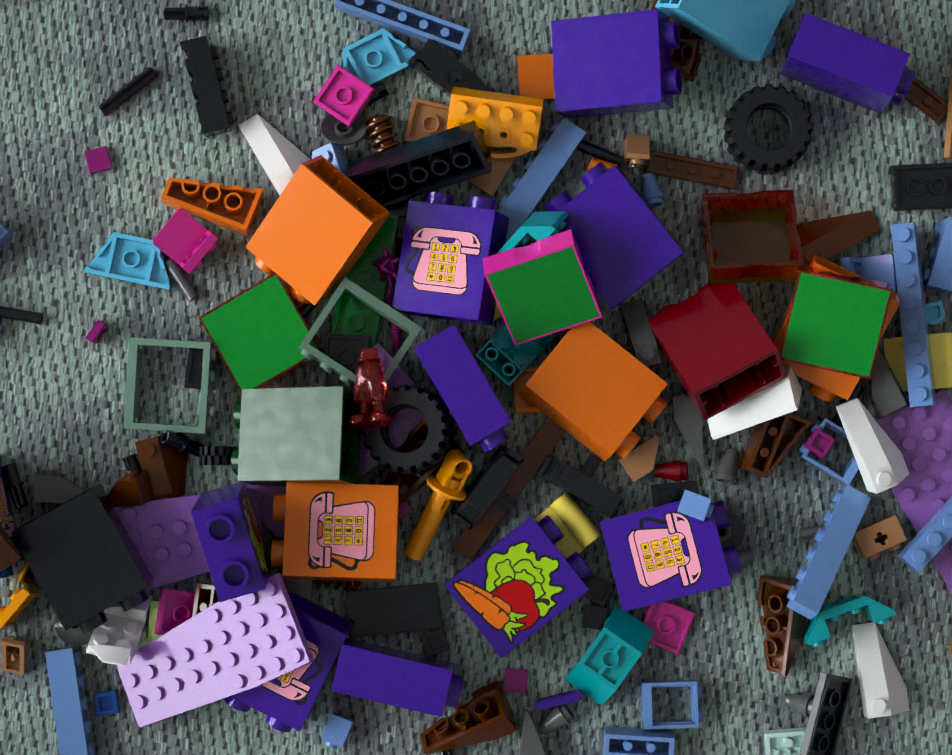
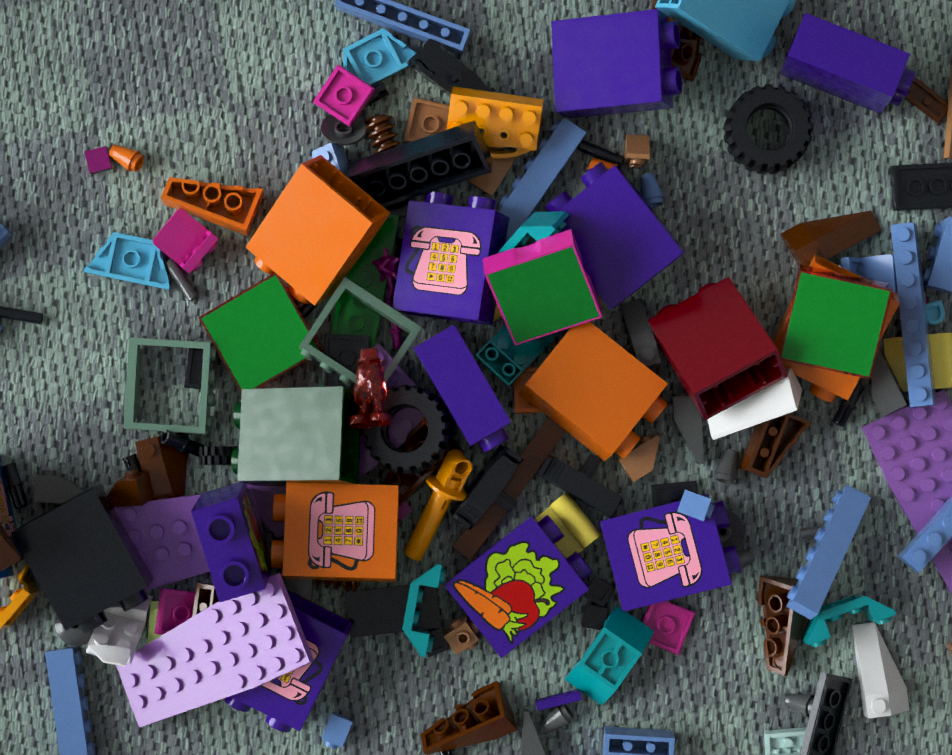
medium nougat slope [1,636,32,675] -> none
magenta tile [86,319,108,344] -> none
blue tile [93,689,120,716] -> none
black axle [99,67,157,116] -> none
black axle [163,5,209,23] -> none
black wedge [180,36,234,137] -> none
white wedge [238,114,310,195] -> none
dark purple brick [331,638,464,717] -> none
magenta tile [503,668,528,693] -> none
orange tile [517,54,554,100] -> none
medium blue window [640,679,703,730] -> none
reddish brown tile [646,150,739,190] -> none
dark red cone [655,459,688,482] -> none
clear red tile [701,189,803,284] -> none
medium blue window [798,418,859,485] -> none
magenta tile [803,427,836,459] -> none
white wedge [836,398,909,494] -> none
medium nougat brick [853,515,907,560] -> none
none -> orange cone [109,144,144,172]
none -> teal slope [402,563,446,657]
none -> medium nougat brick [443,615,480,655]

